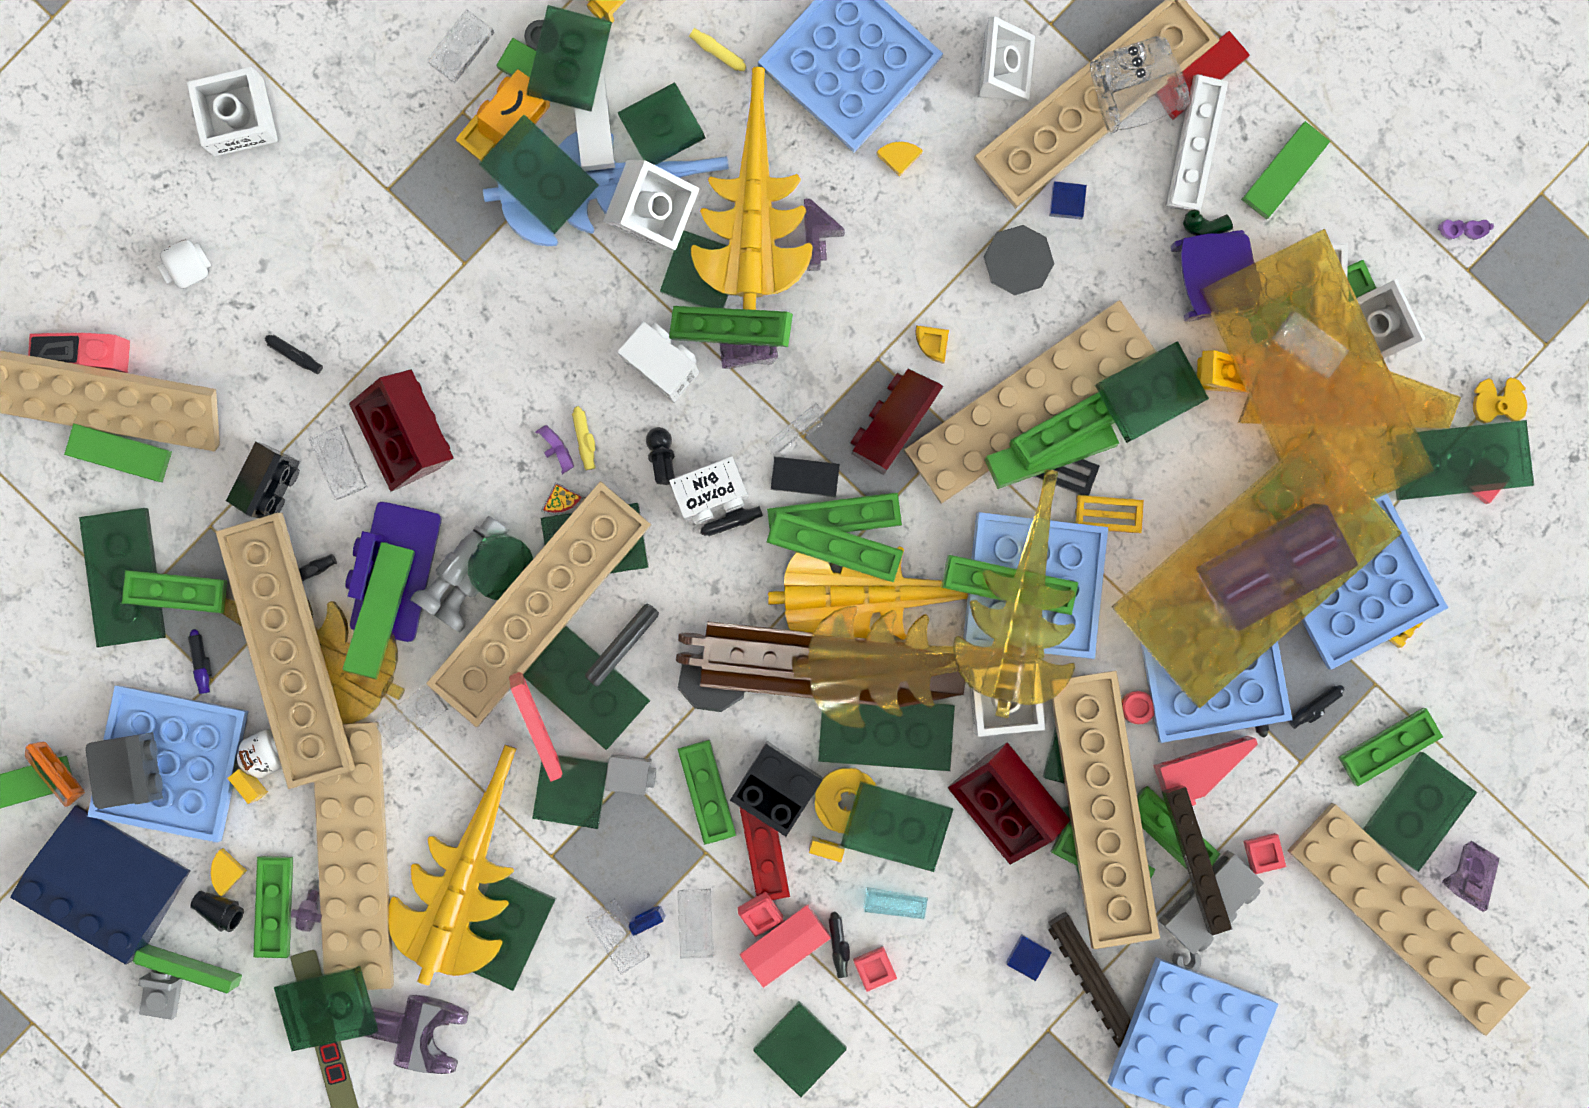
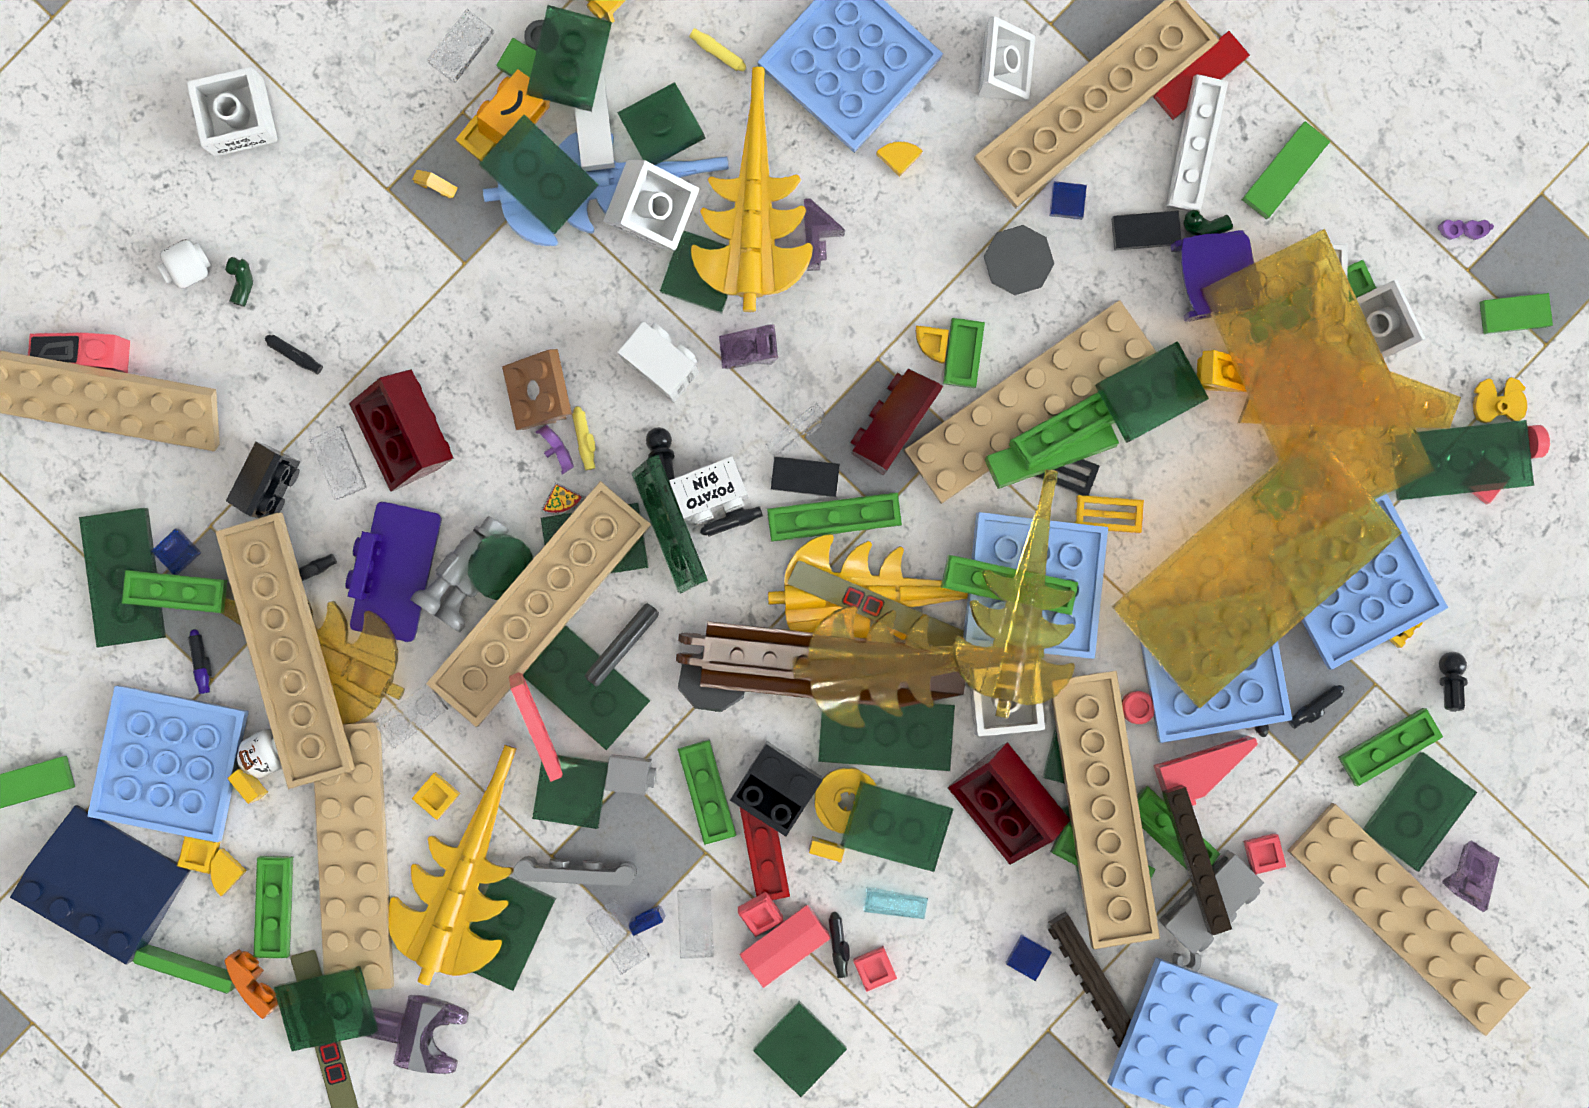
orange slope [25,741,85,807] -> none
bright green tile [64,423,172,483] -> none
dark grey bracket [85,732,163,809] -> none
light grey bracket [138,970,183,1020] -> none
black cone [190,890,244,932] -> none
clear purple piece [291,889,322,932] -> none
bright green tile [342,542,415,680] -> none
bright green tile [669,306,793,347] -> none
bright green tile [766,510,903,582] -> none
clear piece [1090,36,1190,134] -> none
brick [1195,503,1358,631] -> none
clear plate [1271,311,1349,378] -> none
none -> clear blue tile [152,528,201,575]
none -> yellow tile [177,836,221,874]
none -> orange slope [224,949,281,1019]
none -> dark green arm [225,257,253,307]
none -> yellow tile [412,170,458,198]
none -> yellow plate [412,772,461,820]
none -> medium nougat piece [502,349,572,430]
none -> light grey plate [513,856,637,886]
none -> clear green tile [632,455,708,594]
none -> olive sticker [788,561,966,656]
none -> bright green tile [943,318,985,388]
none -> black tile [1111,211,1181,251]
none -> black axle [1439,652,1468,712]
none -> bright green tile [1479,293,1553,334]
none -> coral tile [1520,425,1550,459]

